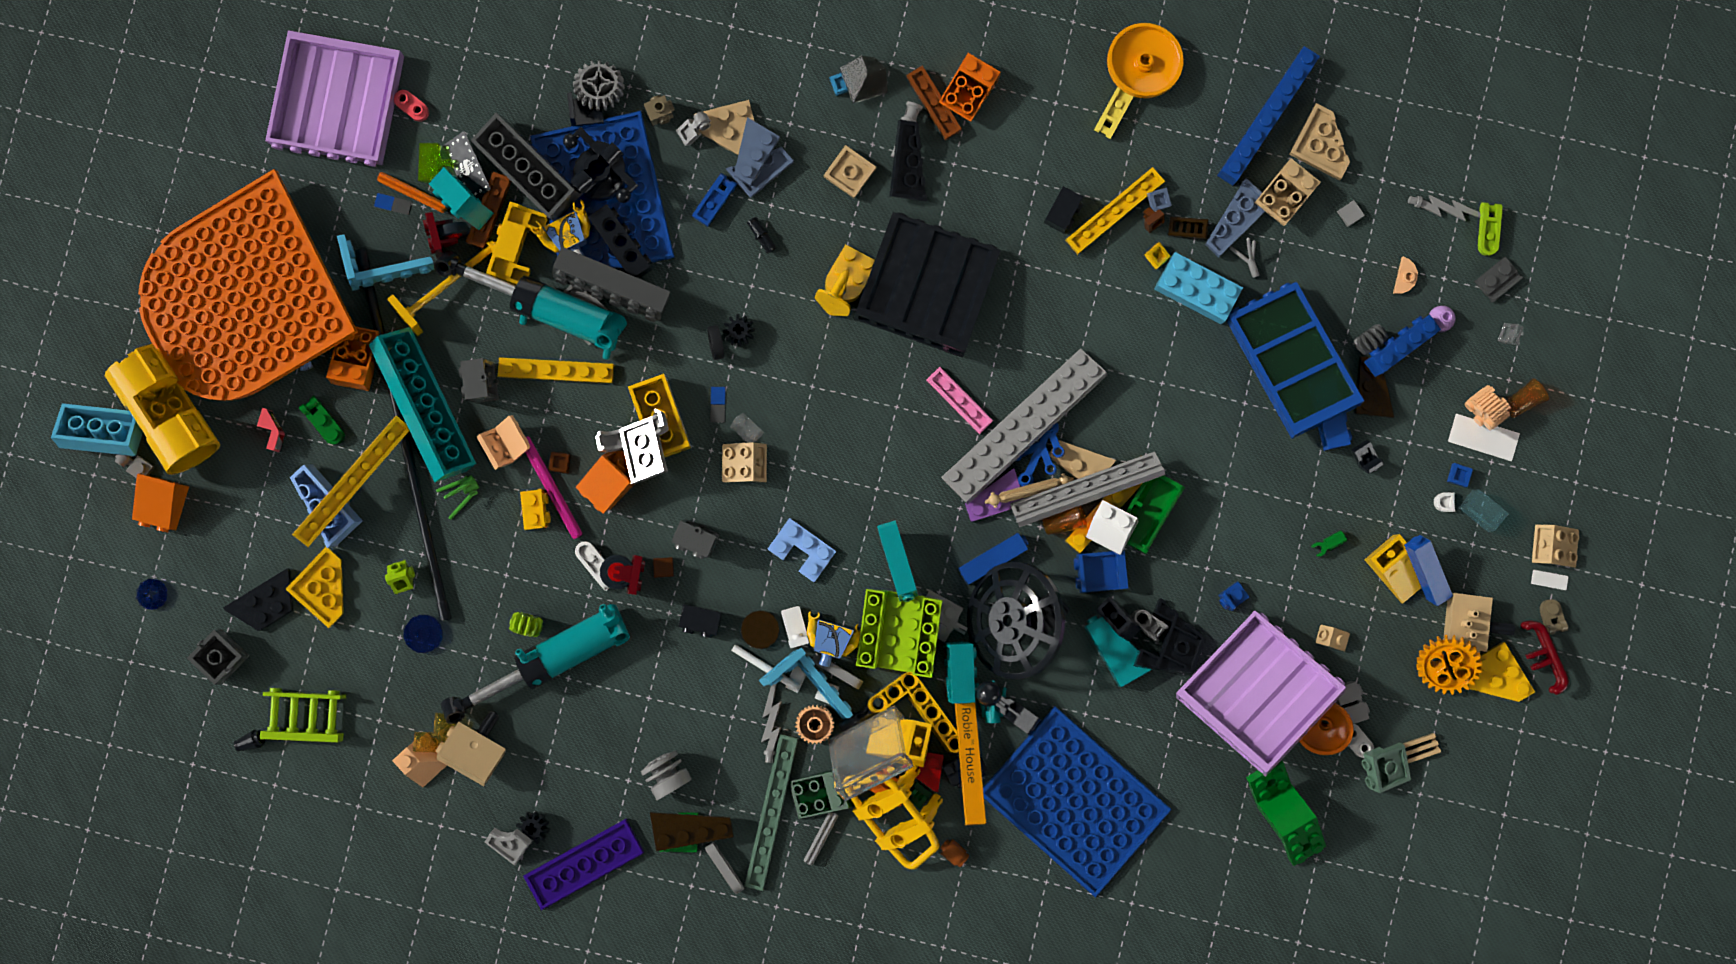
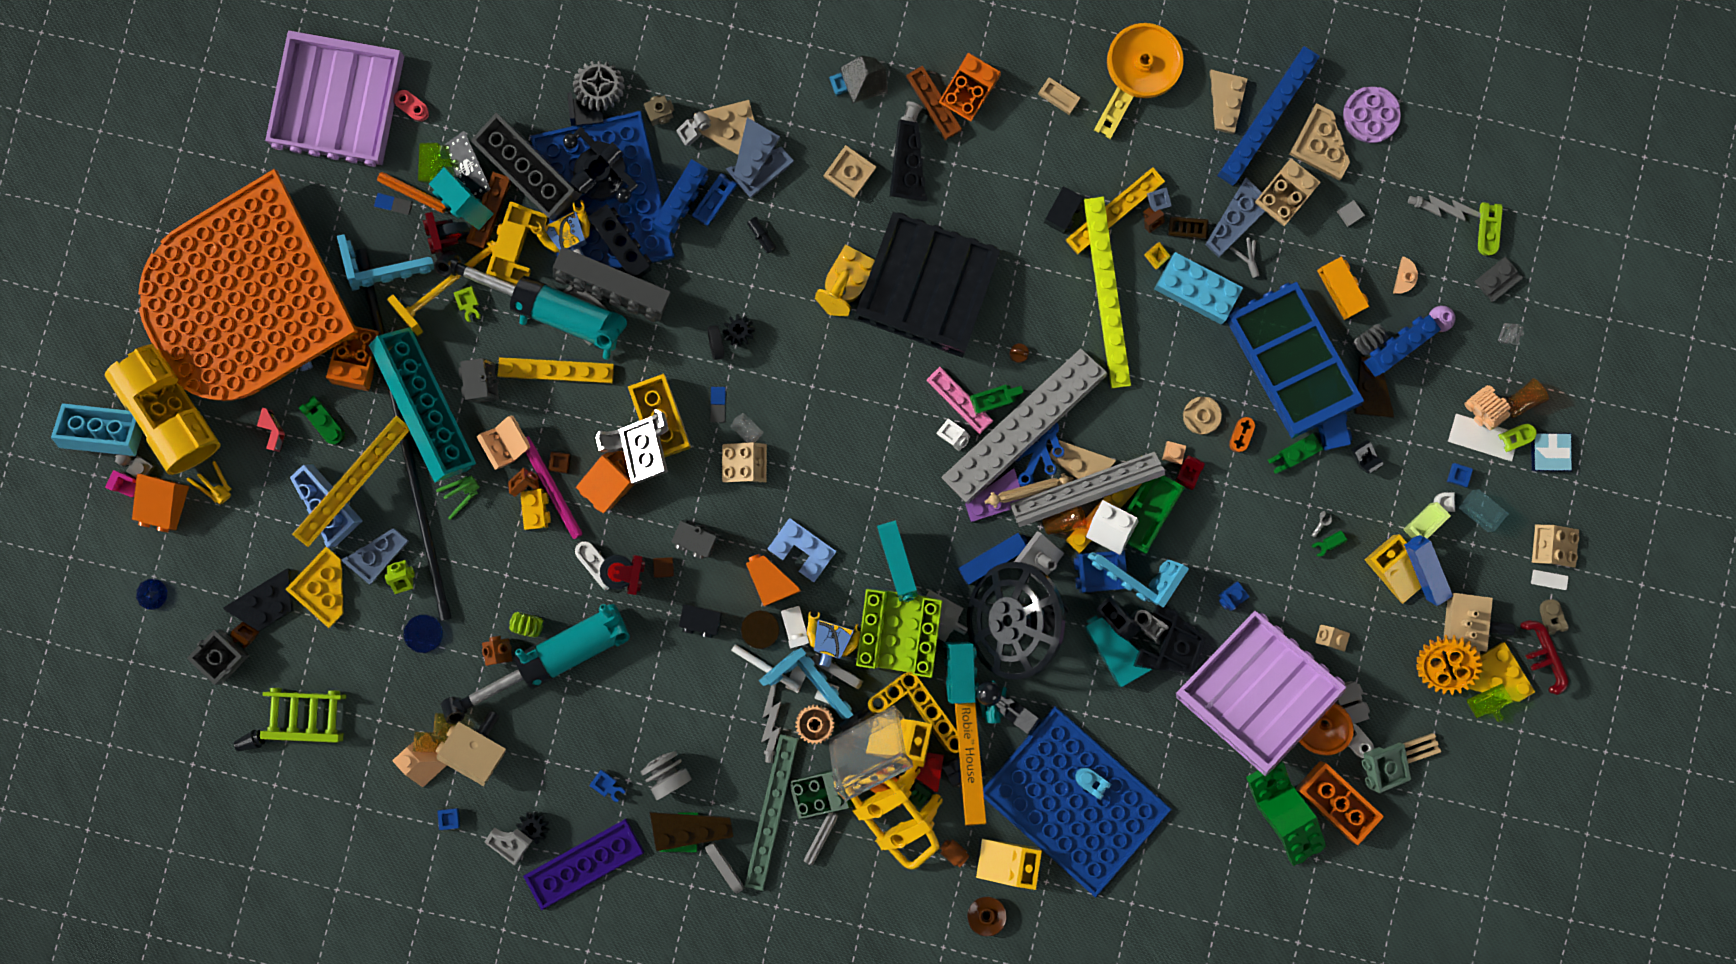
none -> dark pink panel [105,470,136,497]
none -> yellow plant [187,461,232,505]
none -> reddish brown tile [230,622,259,648]
none -> sand blue wing [341,528,409,585]
none -> blue plate [437,808,460,830]
none -> lime plate [454,286,481,323]
none -> dark orange brick [482,636,513,666]
none -> dark orange bracket [508,468,539,497]
none -> blue plate [589,769,626,802]
none -> blue brick [652,159,709,238]
none -> orange slope [746,554,801,606]
none -> white bracket [936,419,970,451]
none -> reddish brown dish [967,897,1006,936]
none -> green hinge [969,385,1024,415]
none -> yellow slope [976,838,1042,890]
none -> reddish brown tile [1009,343,1029,363]
none -> light grey tile [1014,531,1064,584]
none -> tan tile [1038,77,1080,115]
none -> medium azure plate [1075,768,1112,800]
none -> neon yellow plate [1084,197,1131,389]
none -> medium azure bracket [1087,552,1189,608]
none -> light nougat plate [1162,441,1186,465]
none -> dark red bracket [1175,456,1205,490]
none -> tan tile [1183,397,1222,435]
none -> tan wing [1210,70,1248,134]
none -> orange beam [1229,417,1255,453]
none -> green hinge [1268,433,1323,474]
none -> orange brick [1295,761,1384,845]
none -> light grey hand [1312,511,1332,538]
none -> light orange brick [1317,256,1369,320]
none -> lavender tile [1343,87,1400,143]
none -> yellowish green panel [1403,502,1451,539]
none -> clear neon green plate [1467,683,1513,722]
none -> lime plate [1498,424,1536,452]
none -> tile [1531,433,1572,472]

